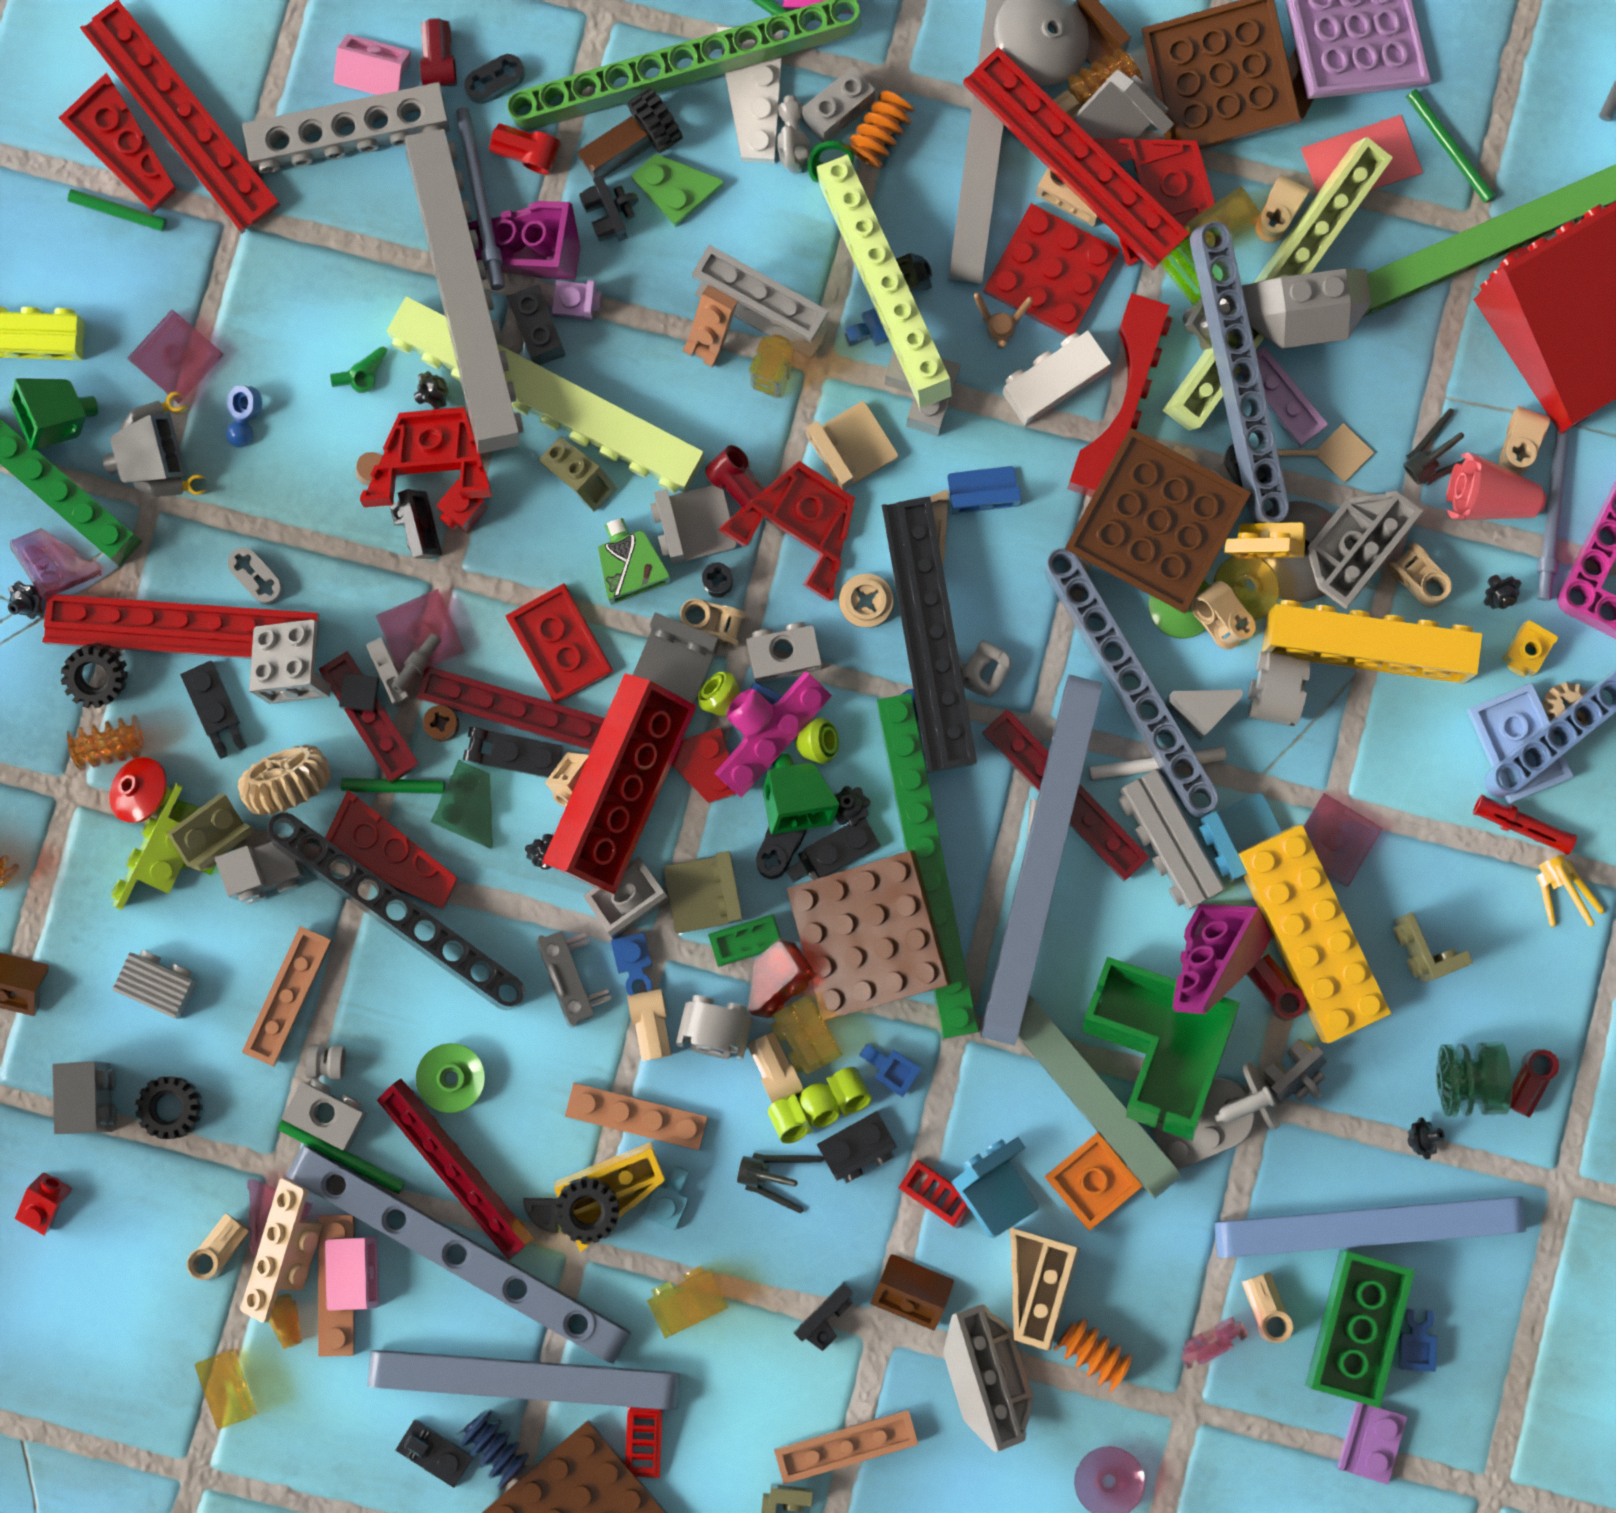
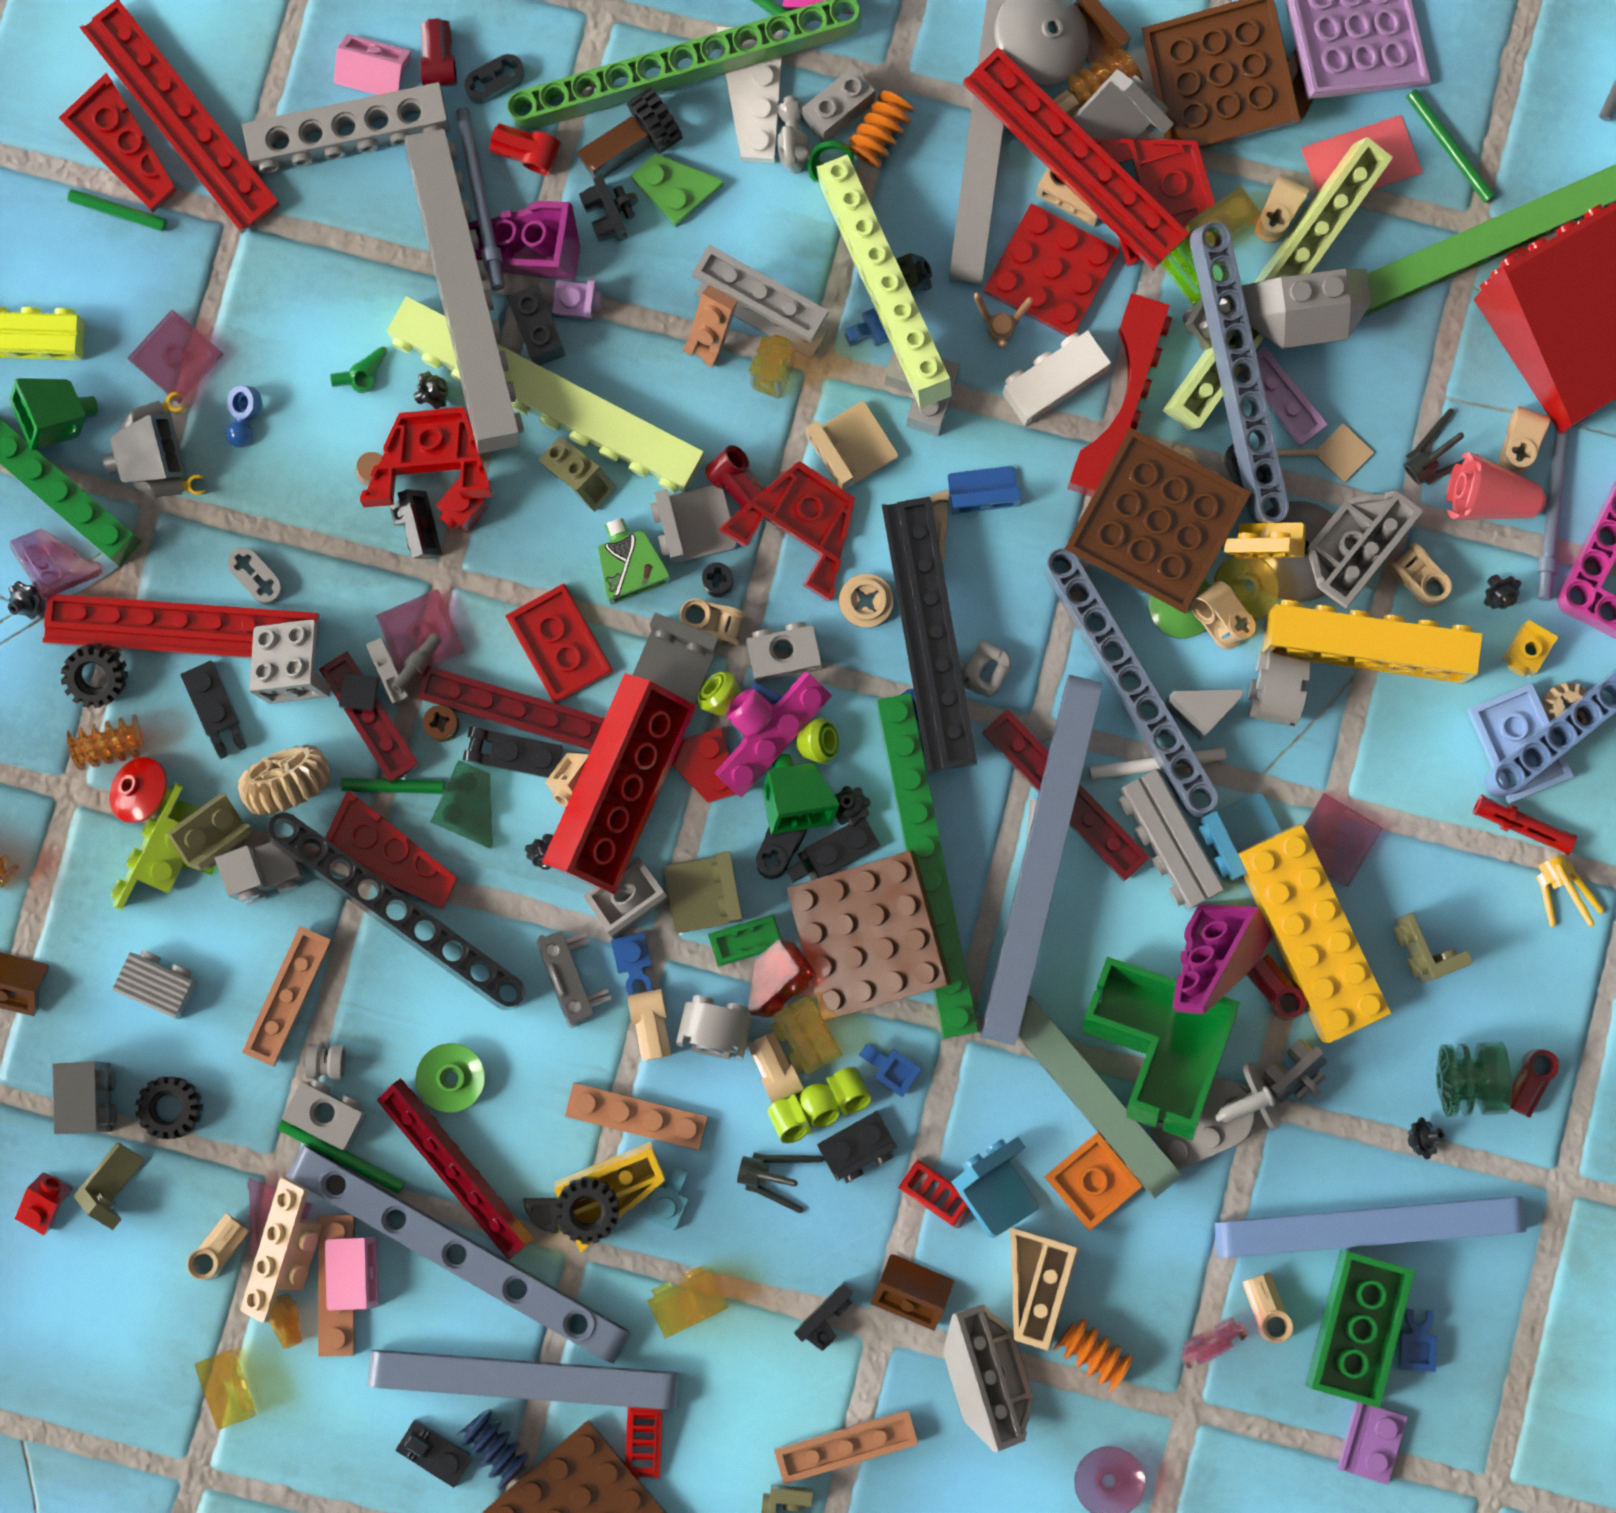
none -> olive bracket [73,1143,144,1230]

